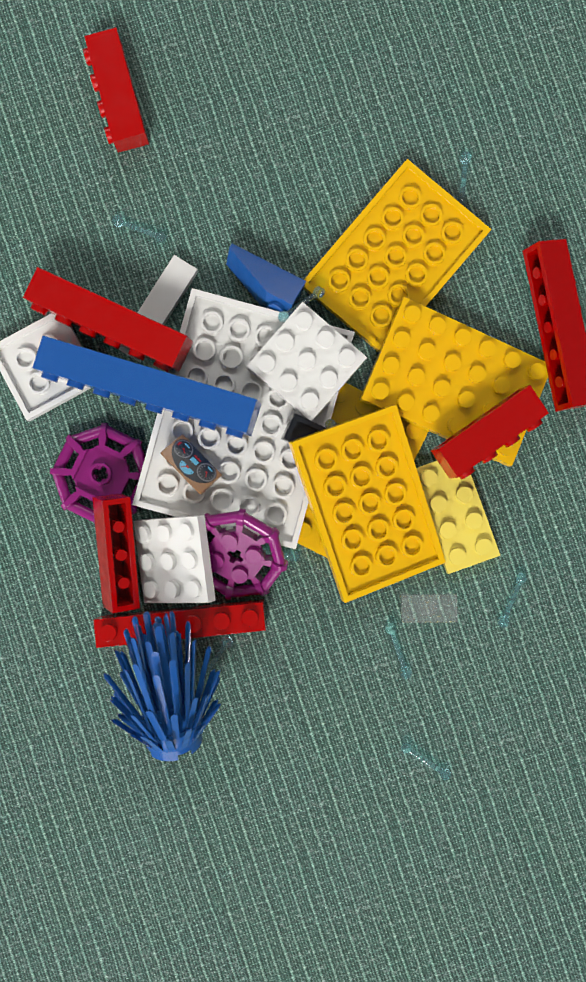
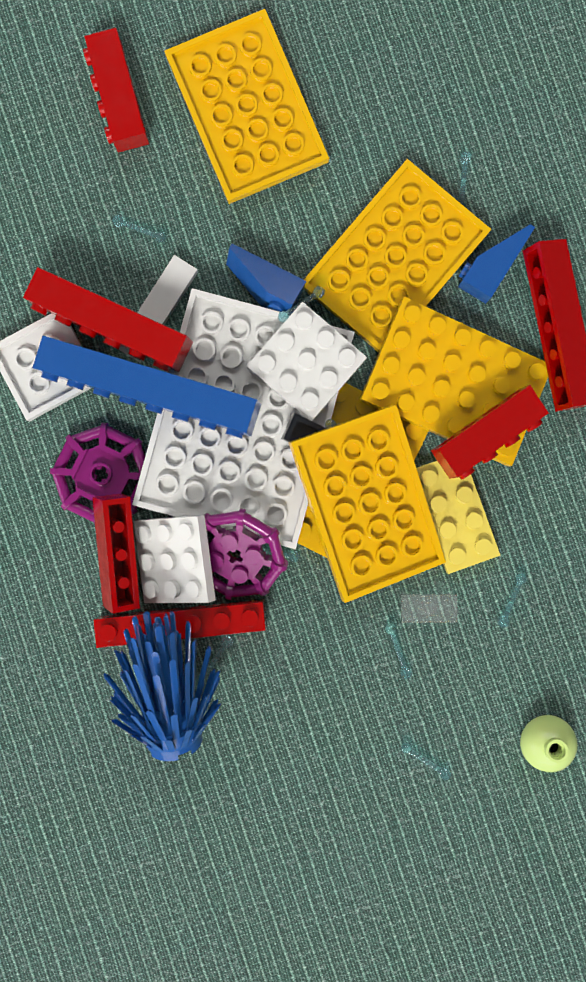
slope [160,434,222,495] -> none
none -> yellow plate [164,9,329,204]
none -> blue slope [458,224,535,304]
none -> yellowish green piece [520,715,578,772]

